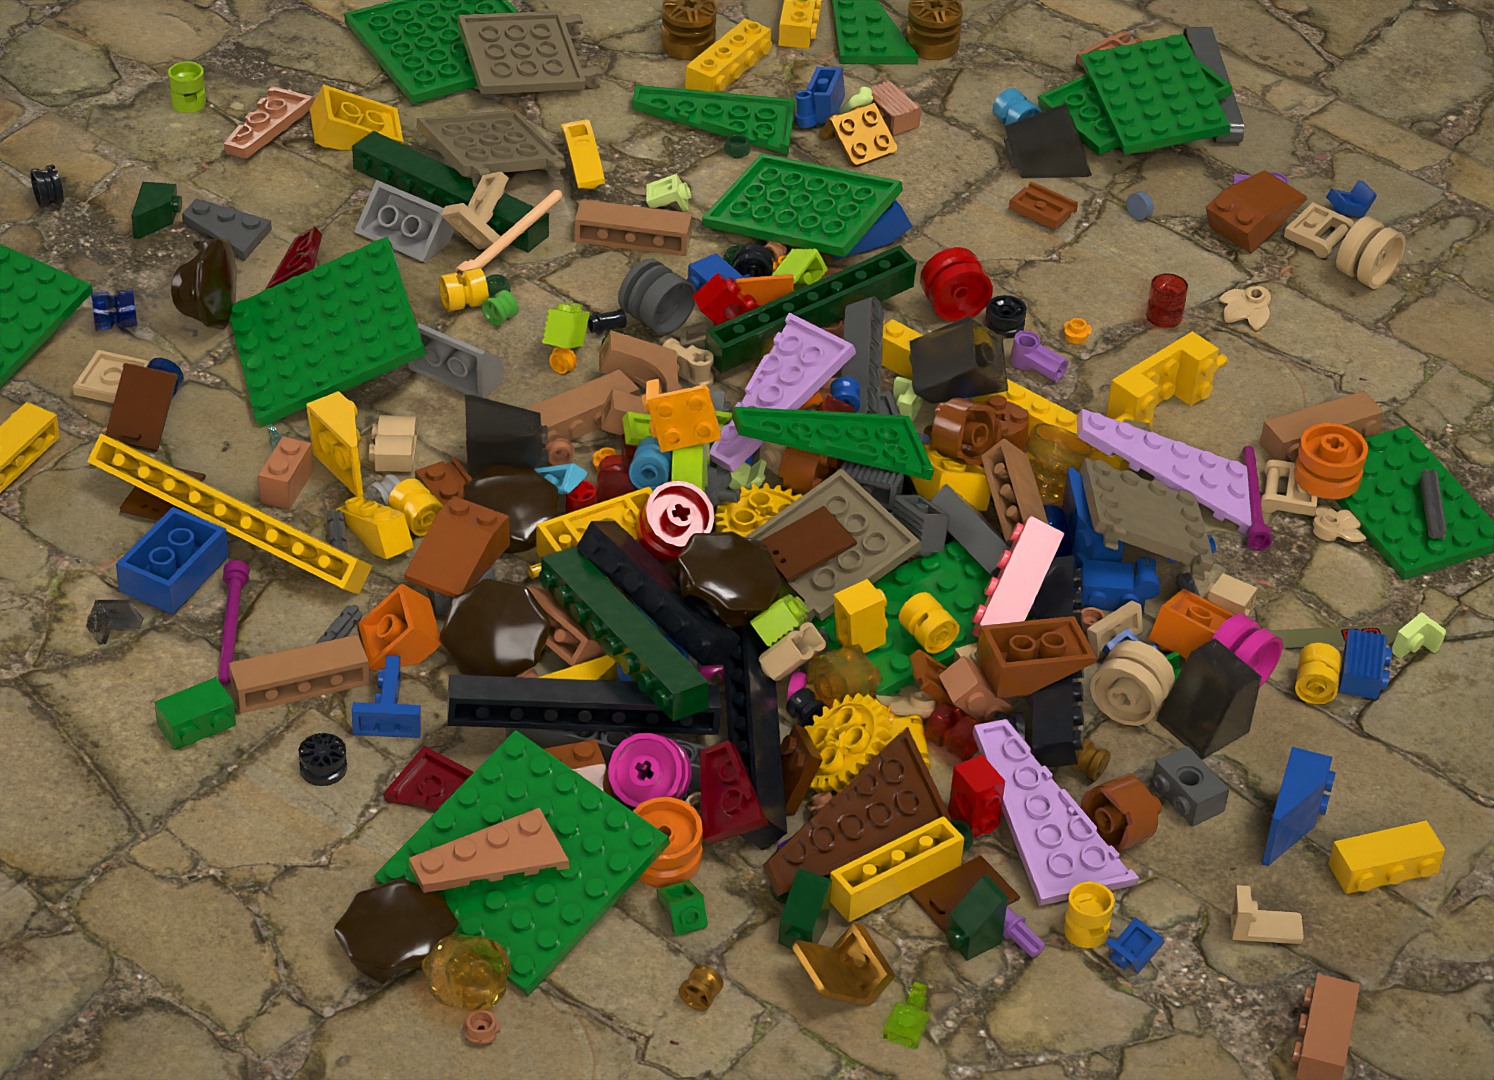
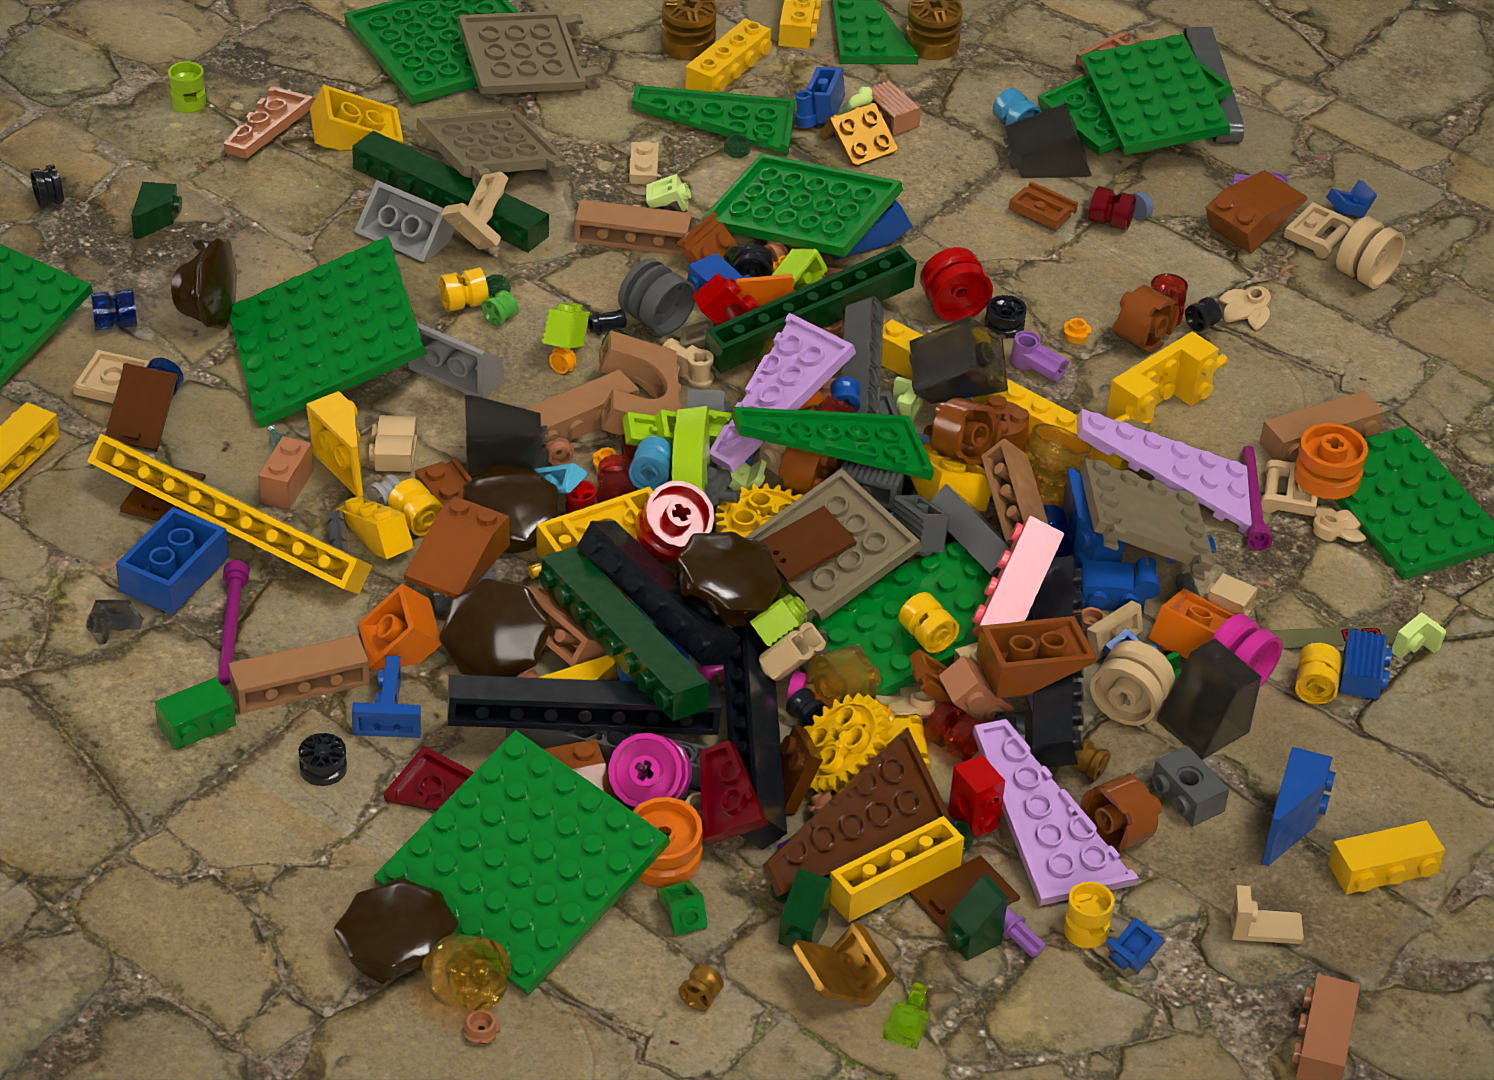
dark grey wing [182,198,272,261] -> none
dark red wing [265,226,322,289] -> none
dark grey axle [316,605,363,644] -> none
nougat wing [409,808,569,893] -> none
light nougat piece [455,190,563,276] -> none
yellow slope [561,119,605,189] -> none
light orange bracket [642,379,721,453] -> none
yellow brick [833,579,888,659] -> none
dark grey axle [1420,469,1447,540] -> none
none -> tan plate [629,141,659,184]
none -> dark orange plate [676,211,738,264]
none -> dark red wheel [1088,186,1137,231]
none -> dark orange brick [1112,285,1179,353]
none -> black wheel [1185,297,1222,332]

